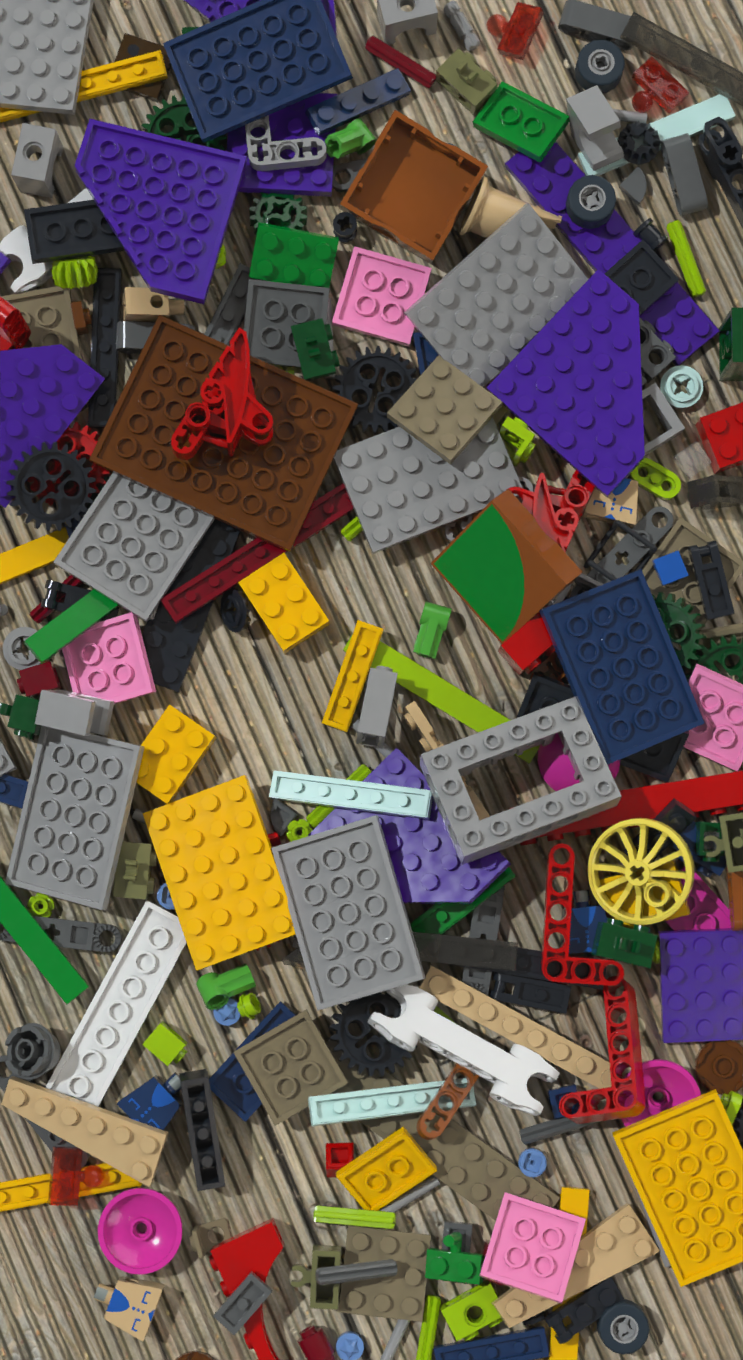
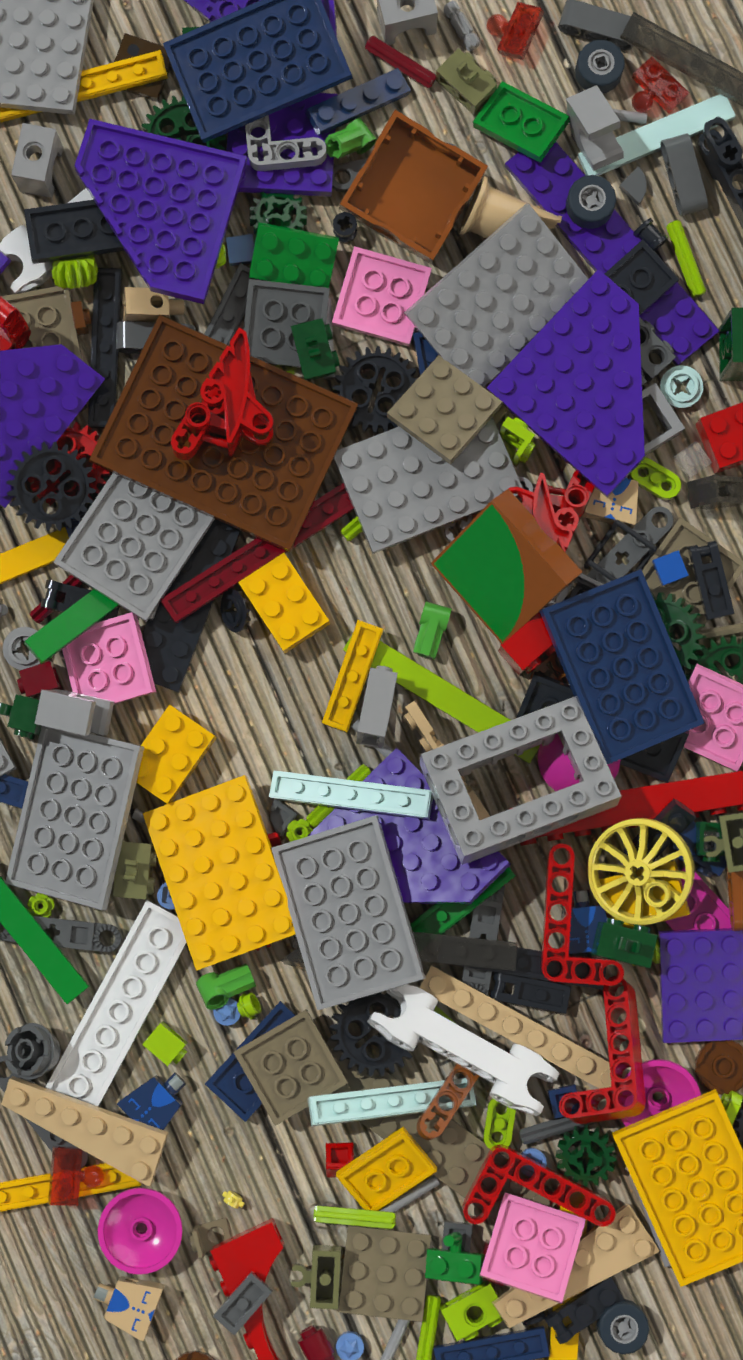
black brick [179,1069,225,1191] -> none
dark grey axle [315,1259,397,1285] -> none
black gear [617,121,661,164] -> none
none -> light yellow piece [222,1190,245,1209]
none -> medium blue tile [226,234,254,266]
none -> red beam [462,1144,616,1227]
none -> lime plate [483,1098,516,1149]
none -> dark green gear [555,1124,617,1187]

